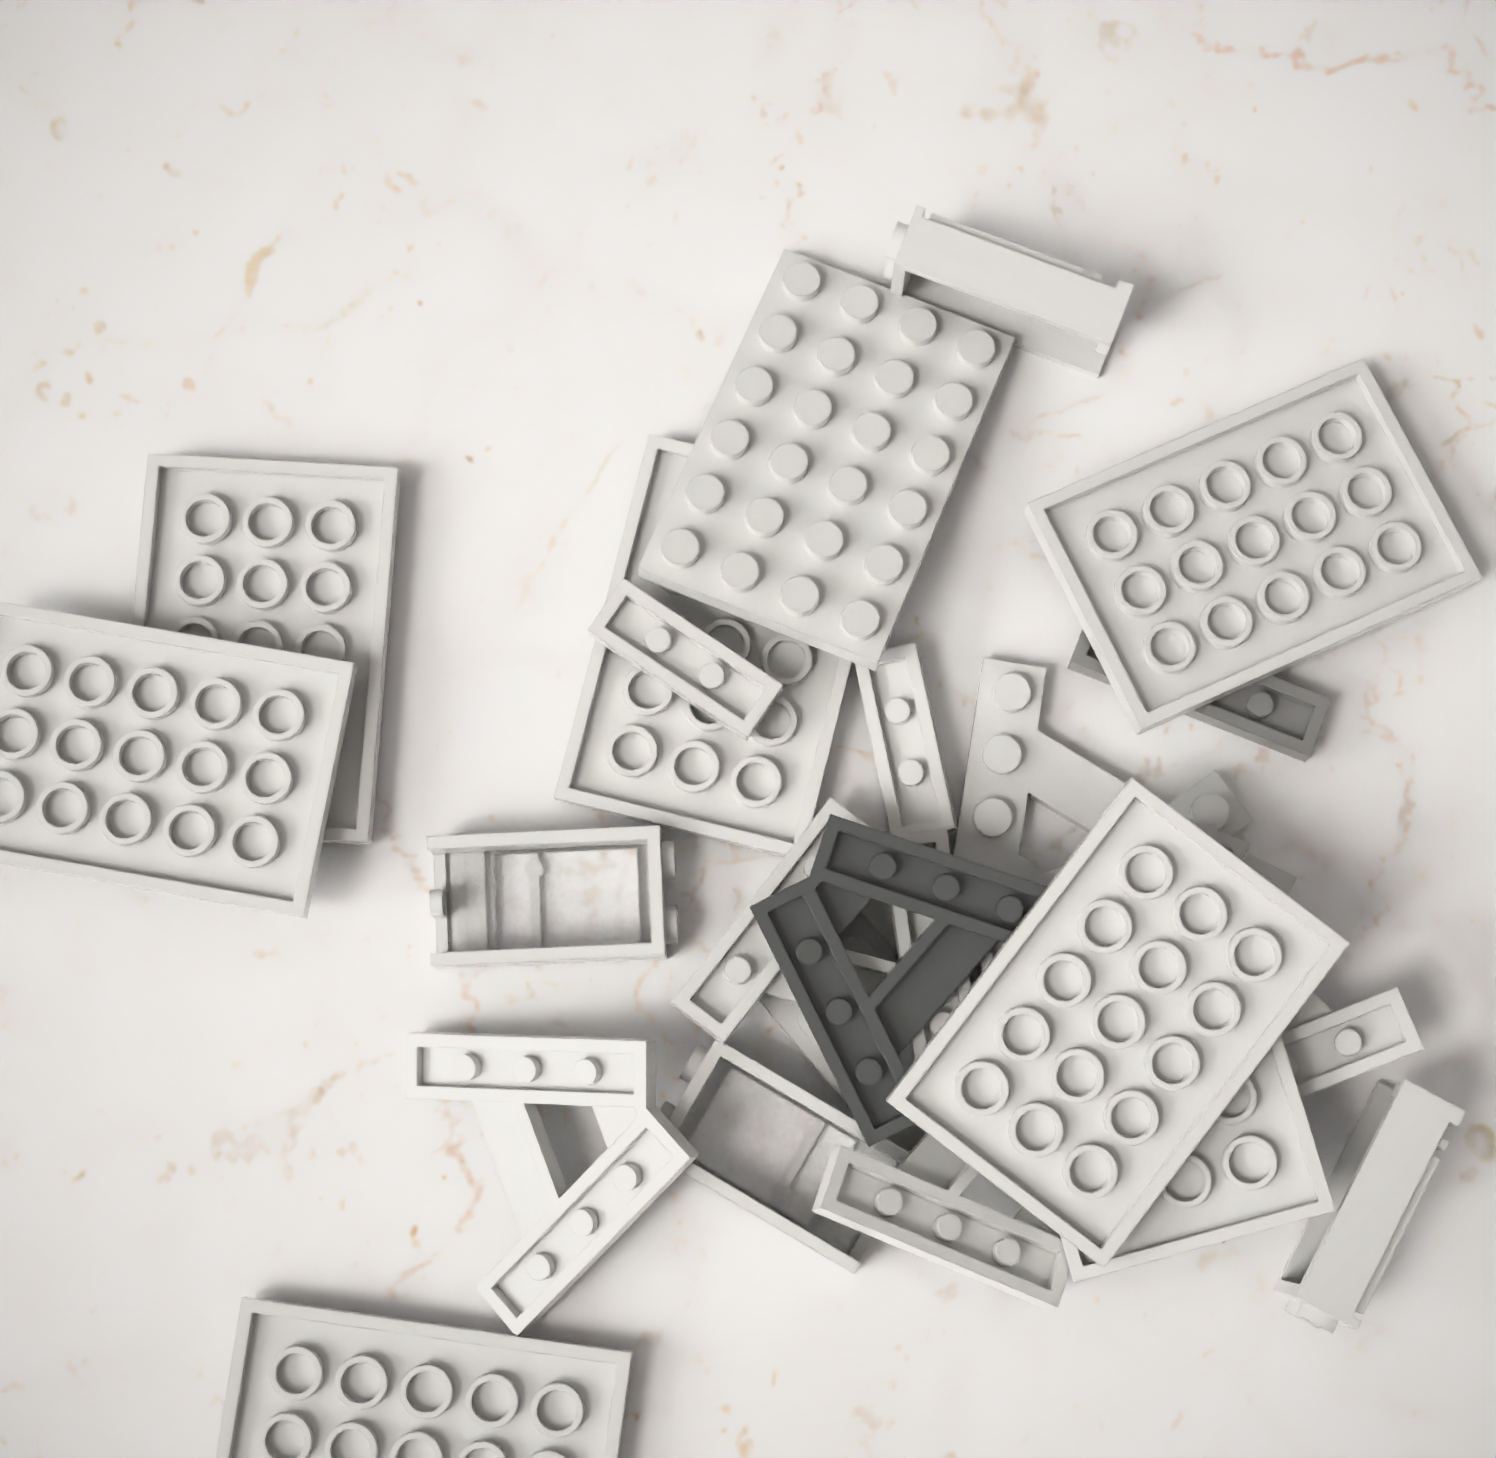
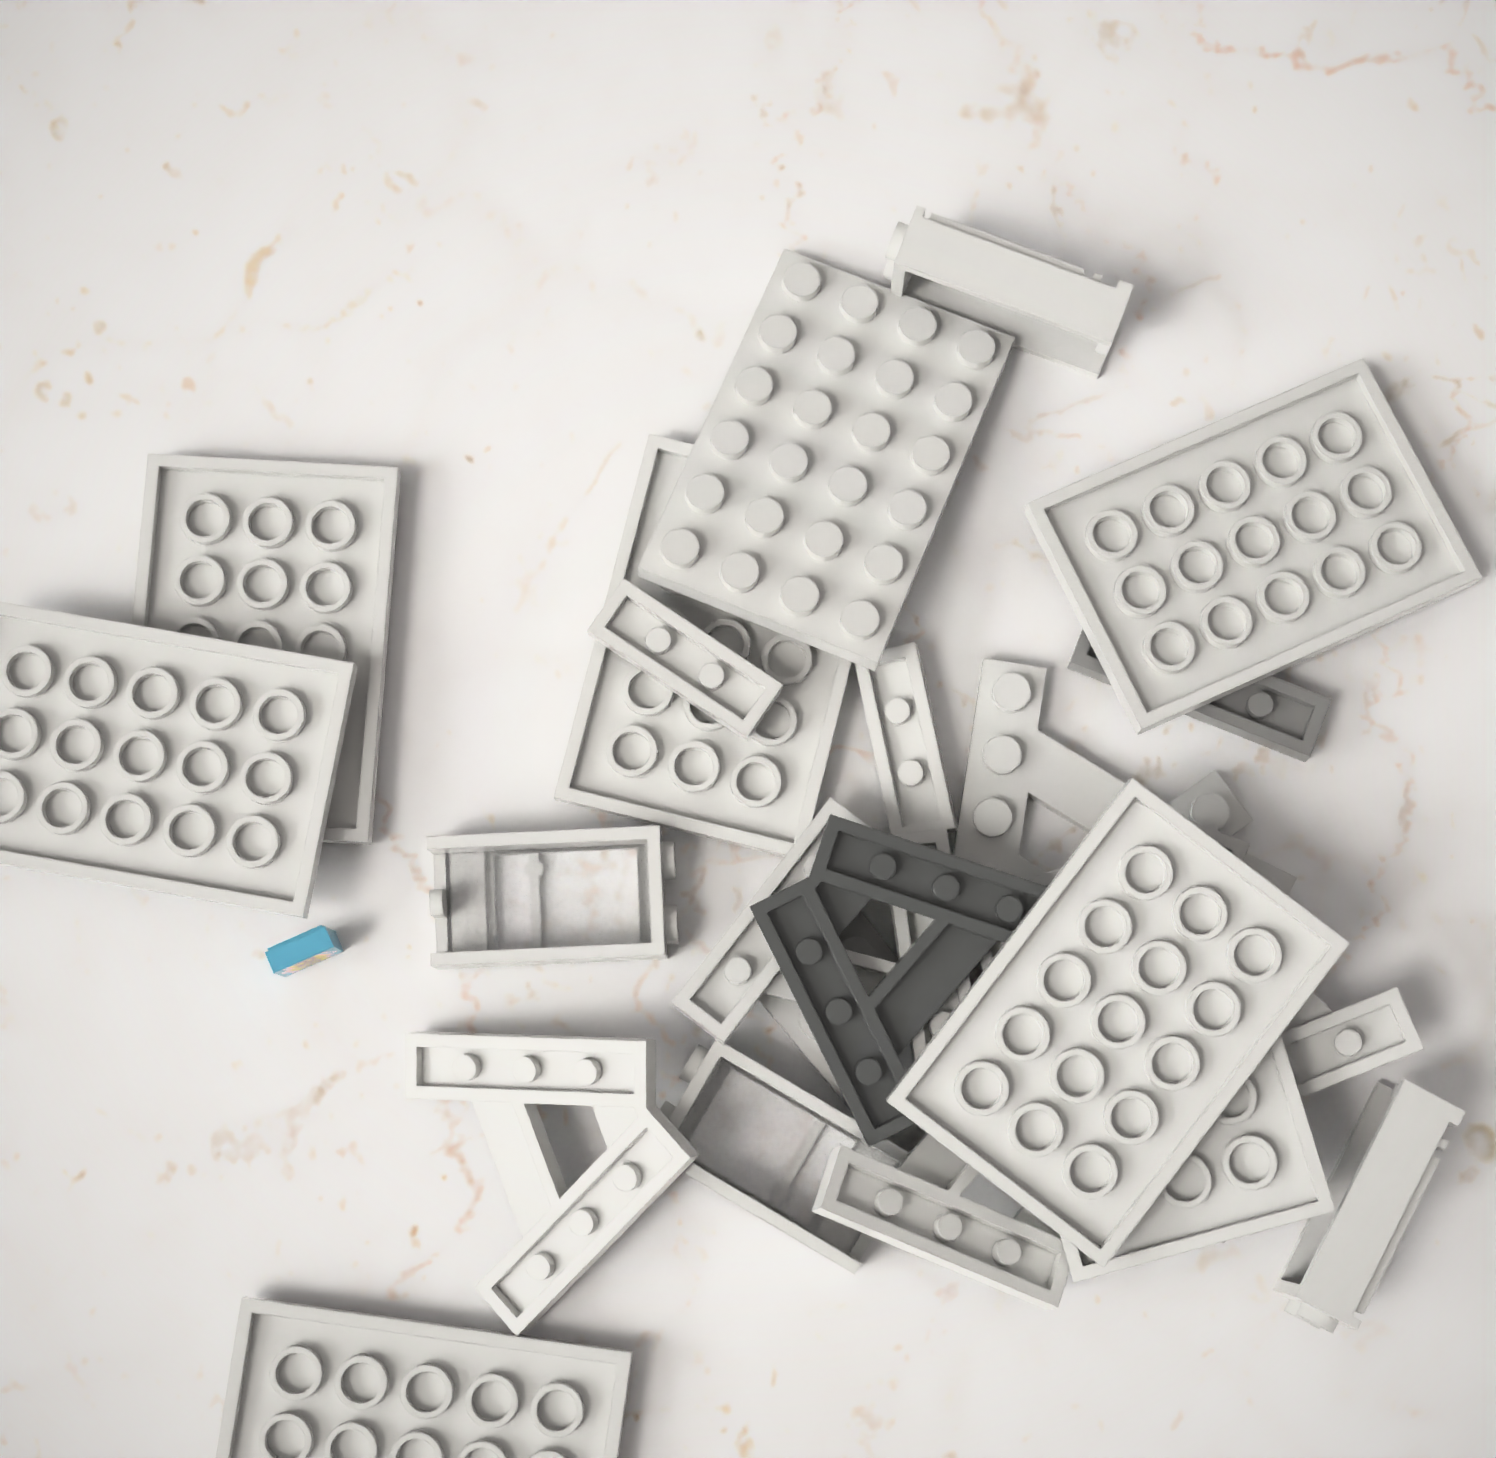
none -> medium azure tile [265,925,344,977]

